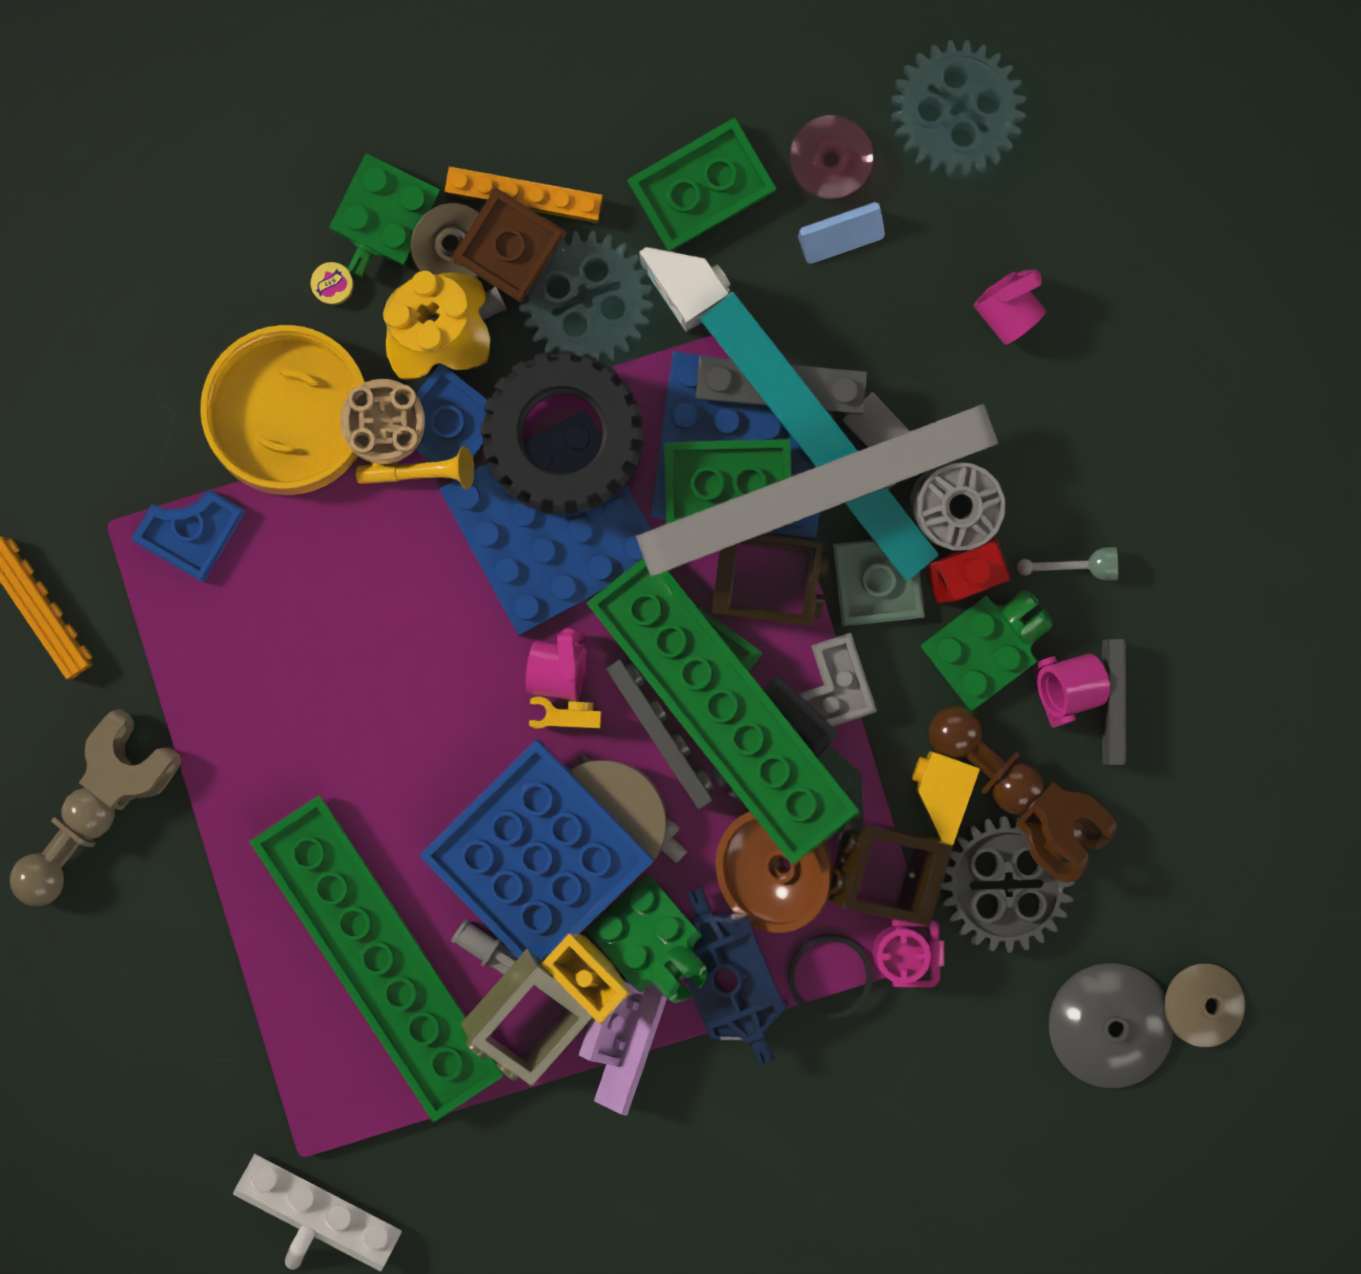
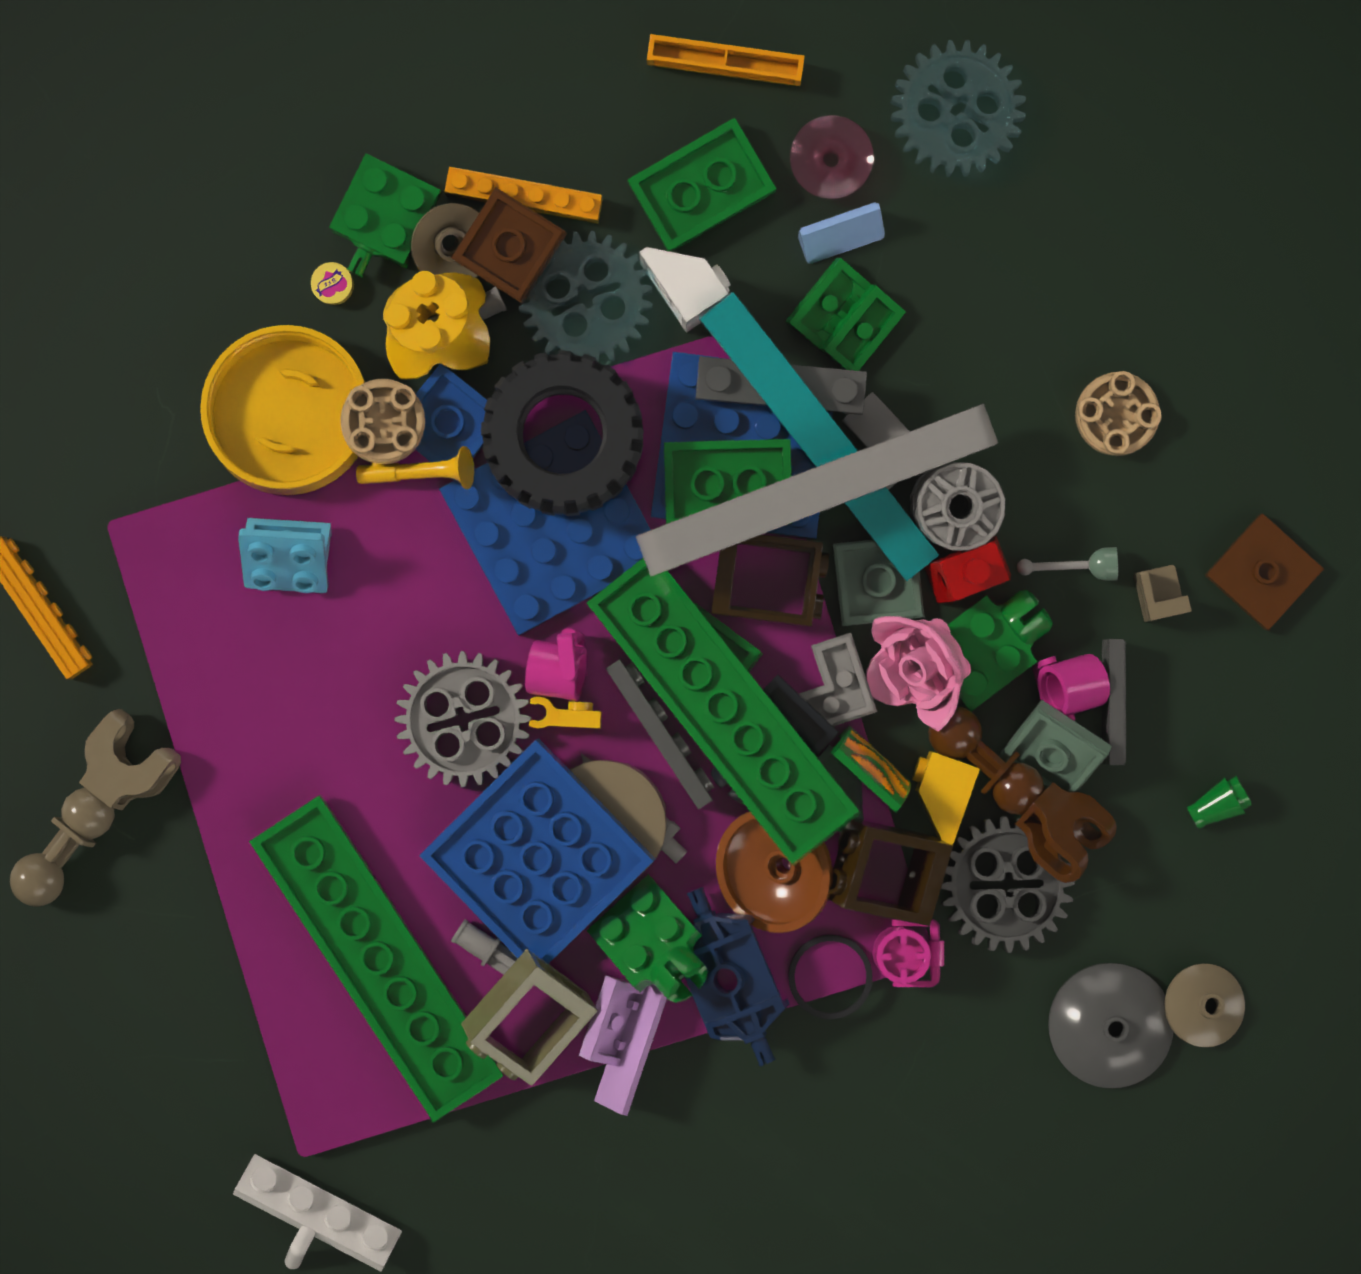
blue tile [131,489,247,583] -> none
yellow slope [541,933,630,1024] -> none
dark pink piece [973,270,1047,345] -> none
none -> medium azure bracket [238,518,332,593]
none -> light grey gear [395,651,532,787]
none -> light orange piece [647,34,805,87]
none -> green slope [785,258,906,371]
none -> slope [830,725,911,812]
none -> bright pink brick [866,616,971,732]
none -> sand green tile [999,700,1112,792]
none -> tan tile [1075,371,1162,456]
none -> dark tan panel [1133,565,1191,622]
none -> green cone [1187,776,1253,829]
none -> reddish brown plate [1205,513,1324,631]

